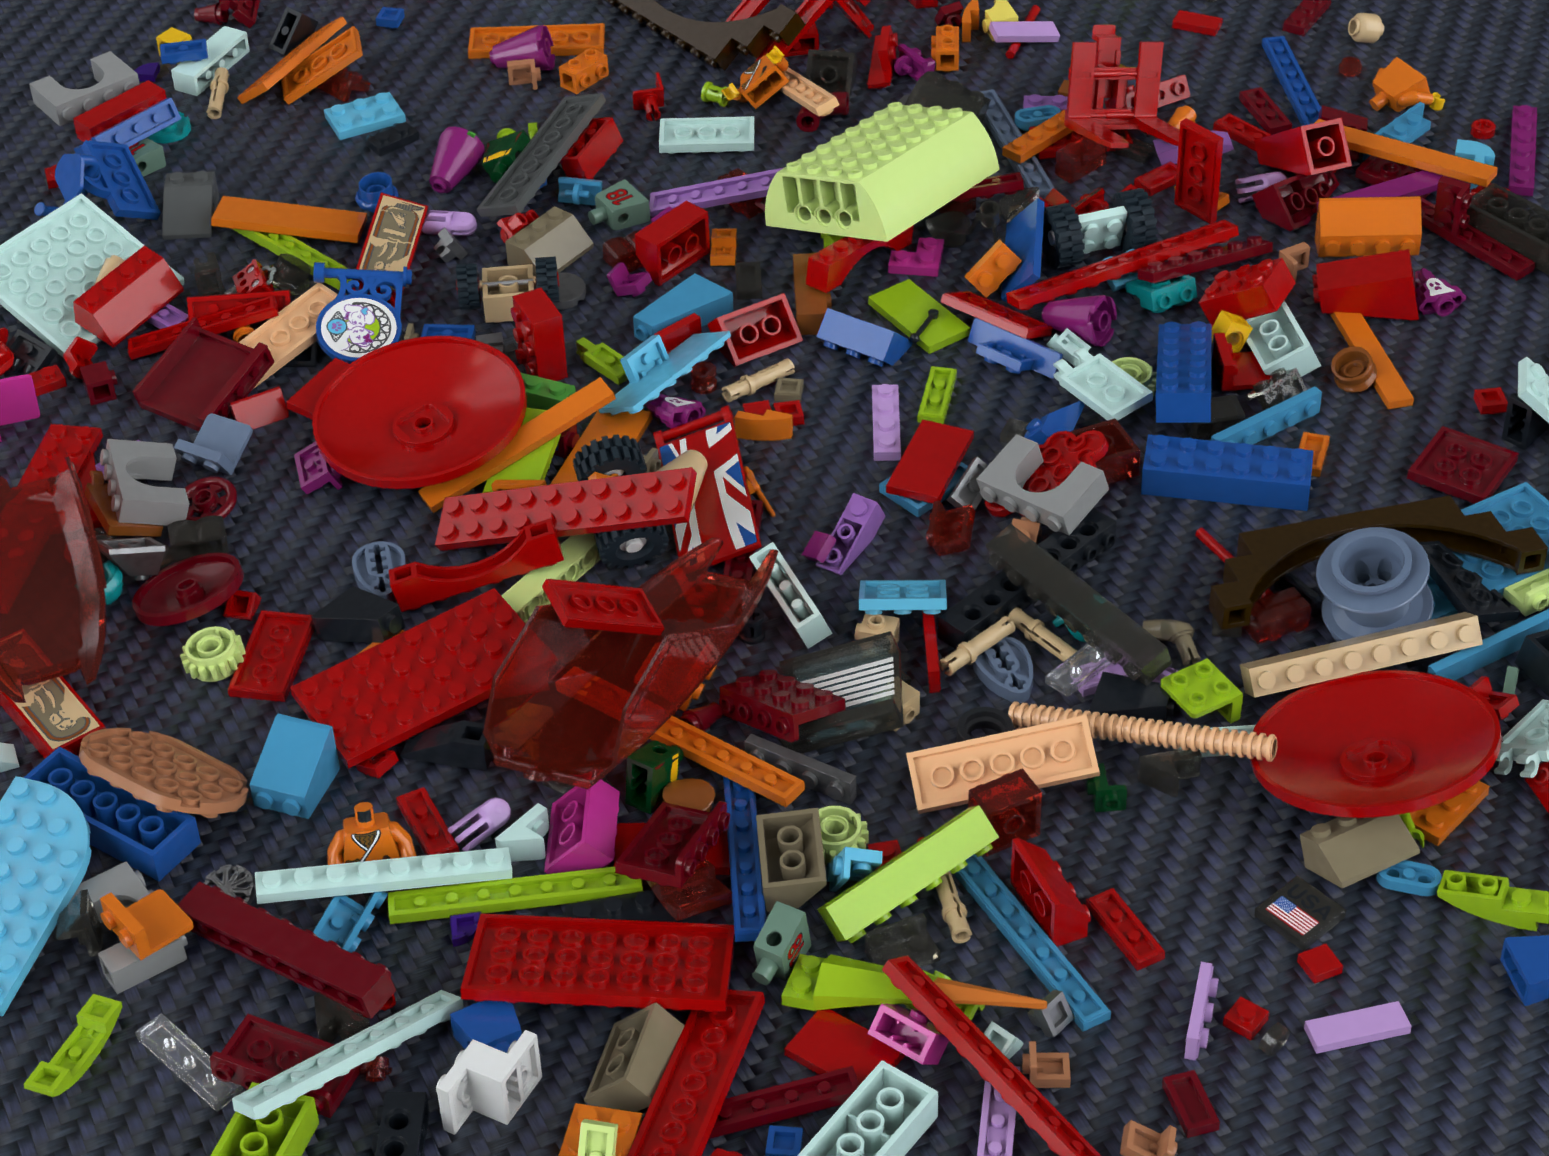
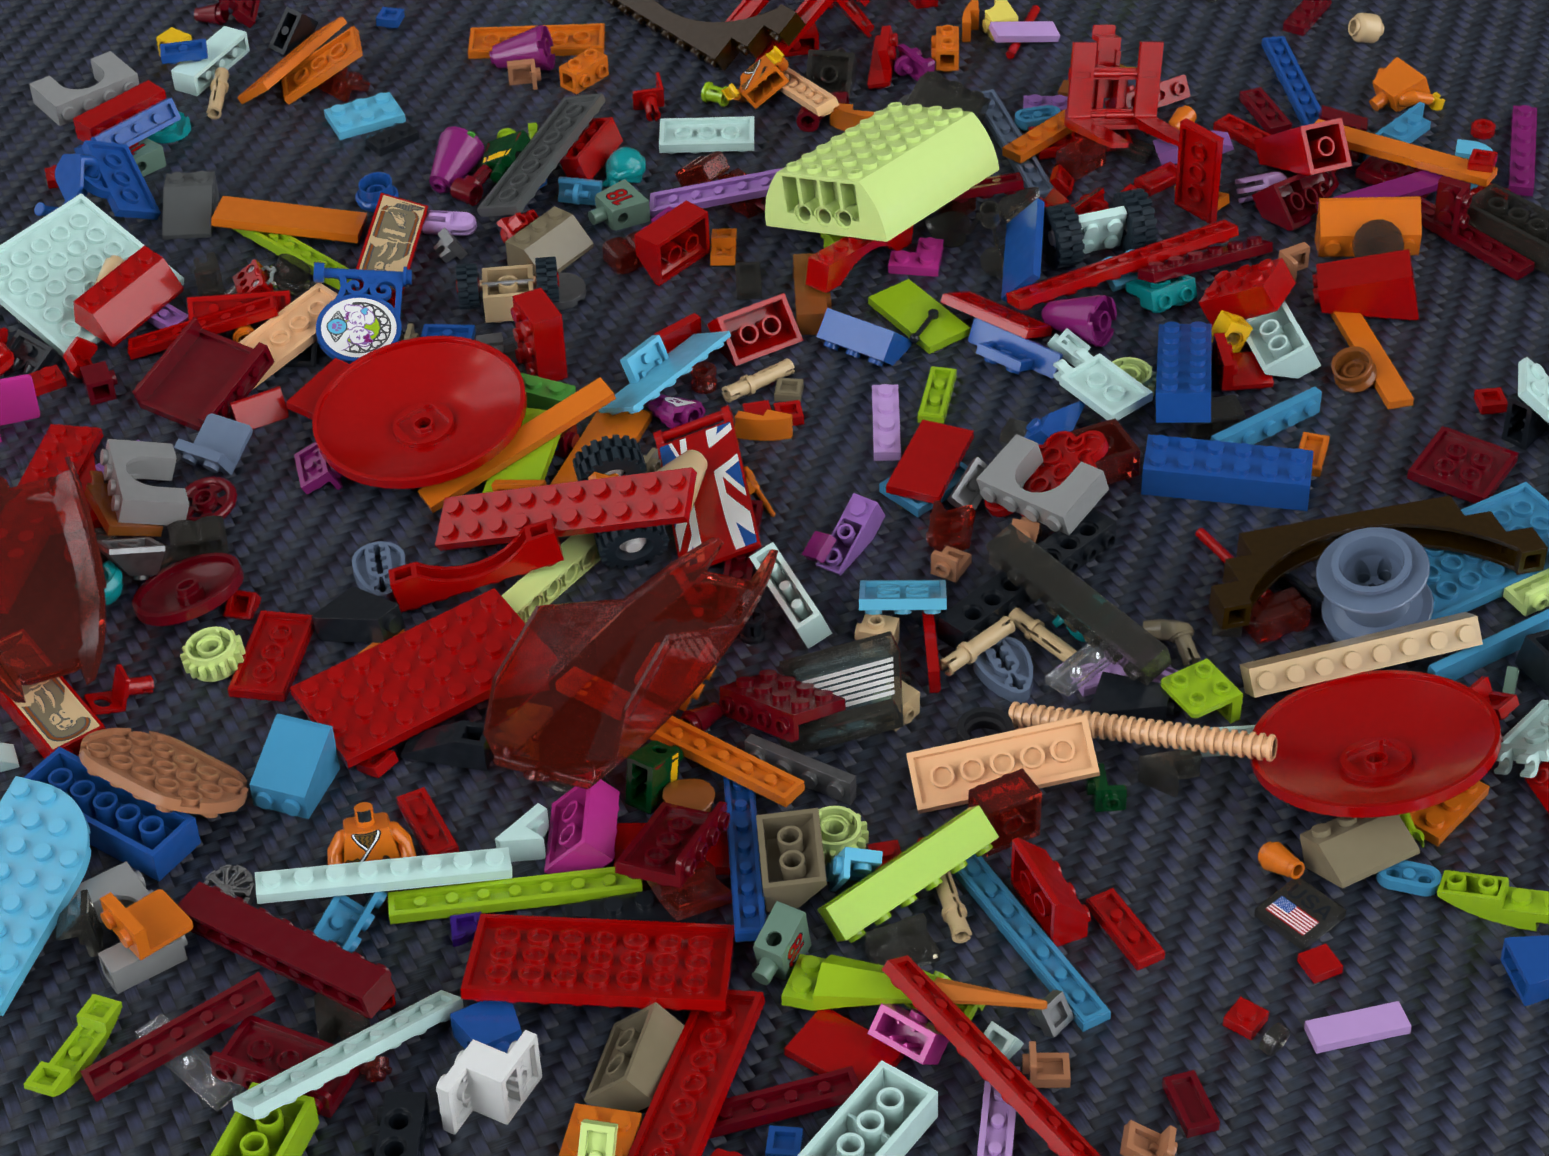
dark purple tile [134,62,160,82] -> none
lavender arm [448,797,511,851] -> none
red tile [542,579,665,636] -> none
lime hinge [576,337,628,385] -> none
magenta bracket [607,262,652,297] -> none
dark azure slope [633,273,734,342] -> none
dark red tile [934,1,964,27] -> none
orange bracket [964,239,1022,298] -> none
red tile [1172,10,1223,36] -> none
lavender tile [1184,962,1219,1061] -> none
clear smoke bracket [1246,367,1307,410] -> none
clear red plate [1339,57,1362,77] -> none
magenta rock [1414,268,1466,316] -> none
black wing [1419,541,1520,623] -> none
none -> dark red plate [80,972,276,1102]
none -> red bracket [84,664,154,715]
none -> dark red axle [450,164,492,206]
none -> teal hat [602,147,646,187]
none -> clear red brick [675,151,730,187]
none -> orange slope [830,103,874,131]
none -> nougat bracket [931,546,972,583]
none -> red tile [1049,164,1075,197]
none -> orange cone [1258,841,1305,879]
none -> clear smoke tile [1352,219,1404,257]
none -> red tile [1467,149,1498,173]

